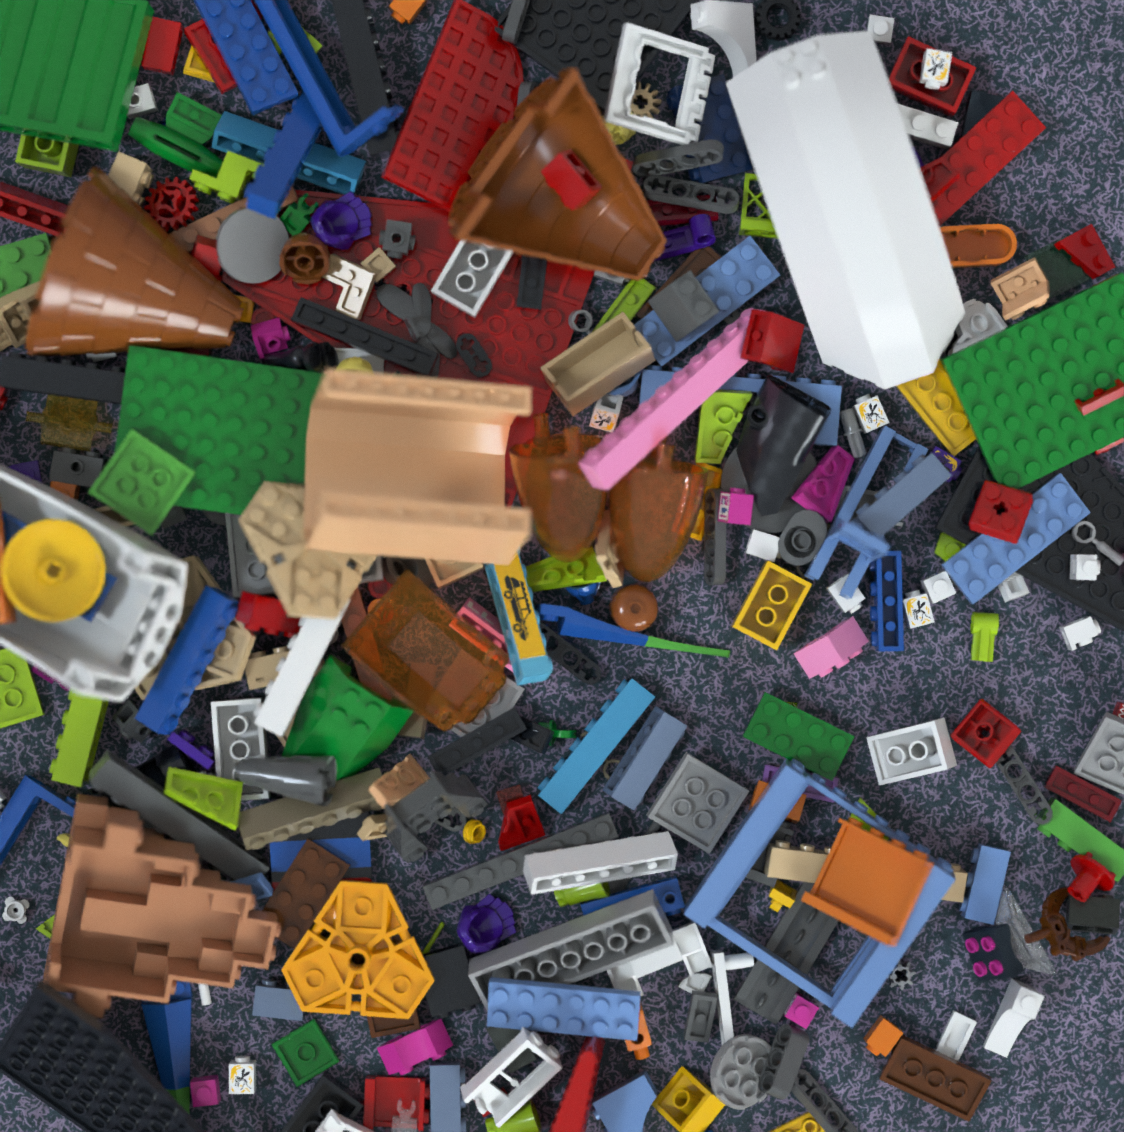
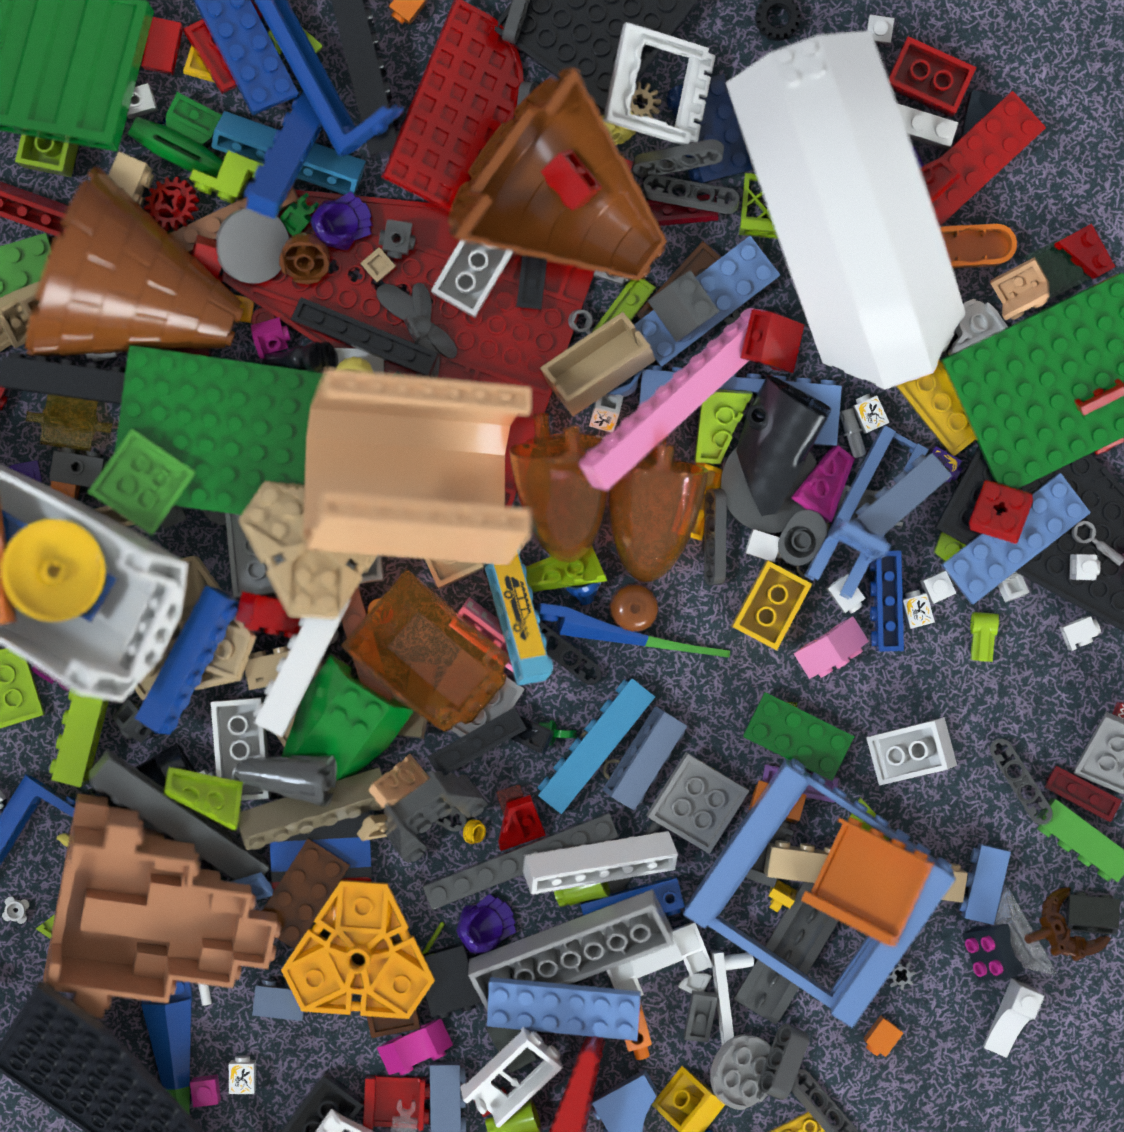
dark purple plate [167,729,215,769] -> none
green tile [271,1018,340,1087] -> none
tan plate [322,254,377,320] -> none
red tile [368,578,393,599] -> none
dark grey piece [382,556,433,589] -> none
black beam [456,334,492,378] -> none
tan wing [595,508,625,588] -> none
dark purple plate [653,214,716,262] -> none
white arch [691,0,756,78] -> none
dark pink brick [718,487,754,525] -> none
dark pink brick [784,992,819,1029] -> none
reddish brown plate [879,1035,992,1122] -> none
white brick [919,49,952,89] -> none
white tile [935,1010,977,1061] -> none
red brick [951,699,1021,768] -> none
red piece [1067,852,1116,902] -> none

